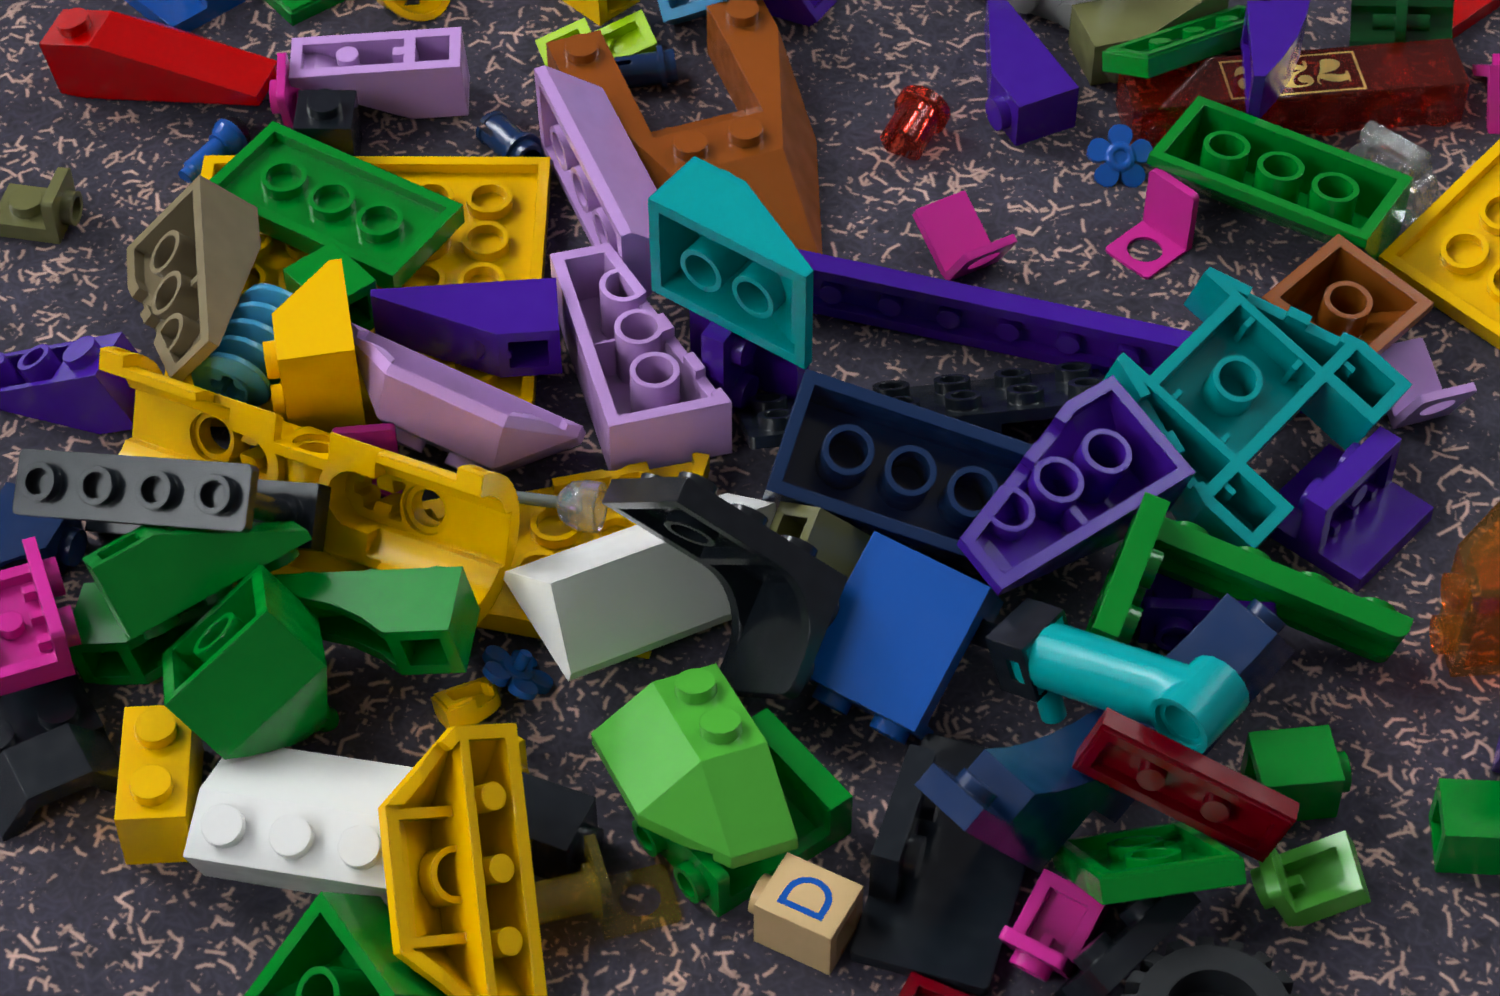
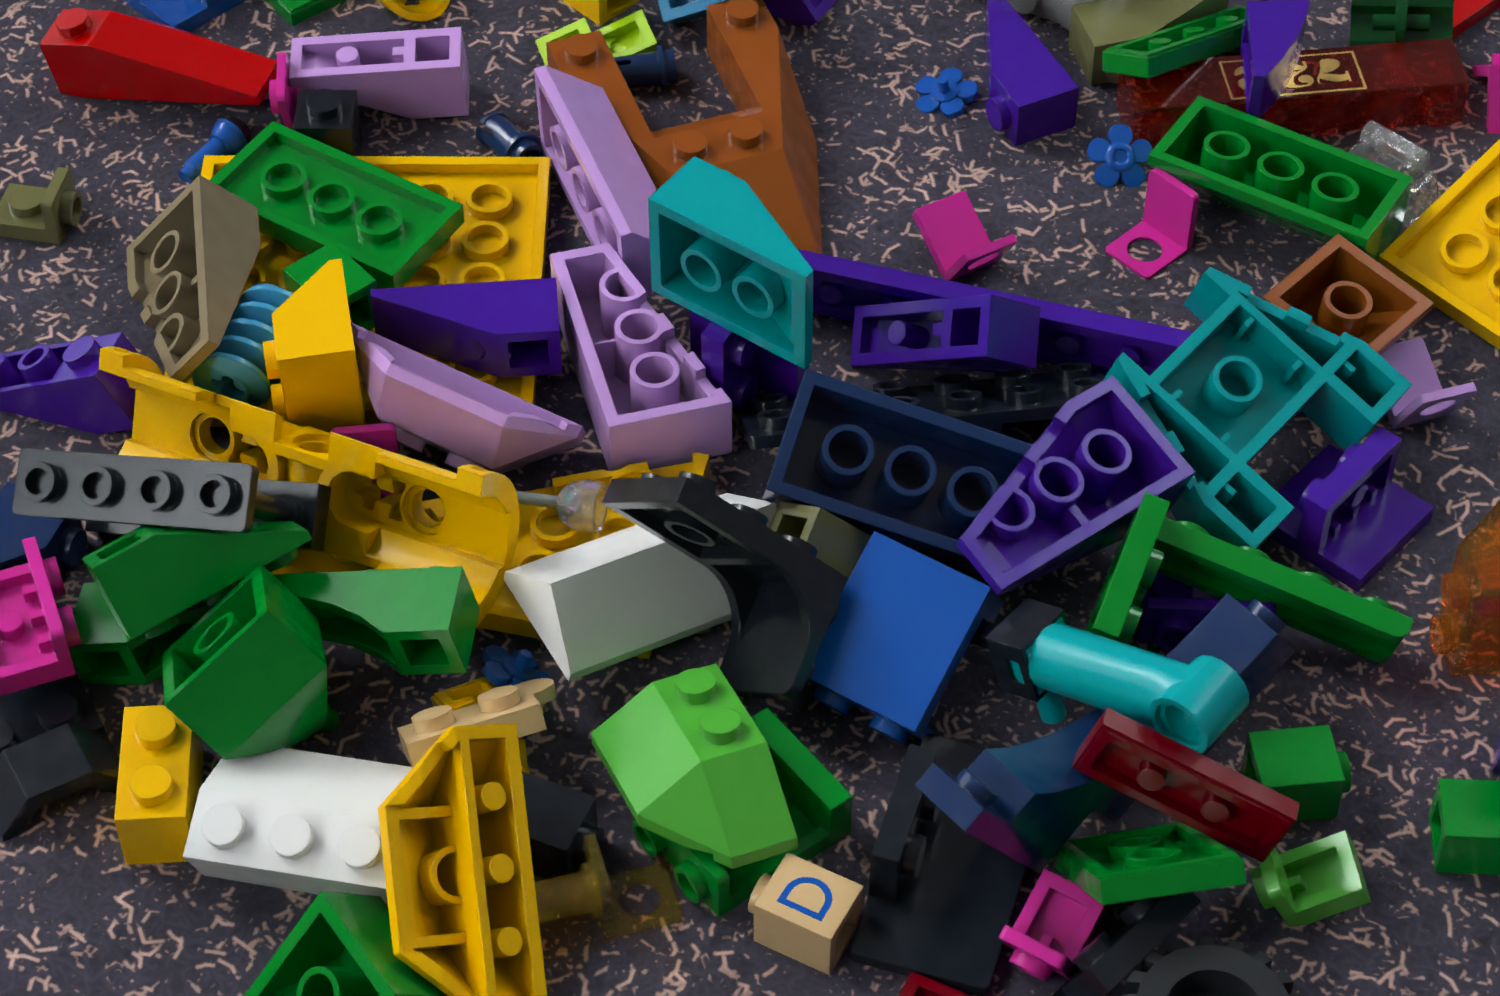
clear red bush [881,85,951,161] -> none
none -> tan hinge [397,678,557,768]
none -> dark purple slope [850,294,1041,372]
none -> blue plant [915,68,978,119]

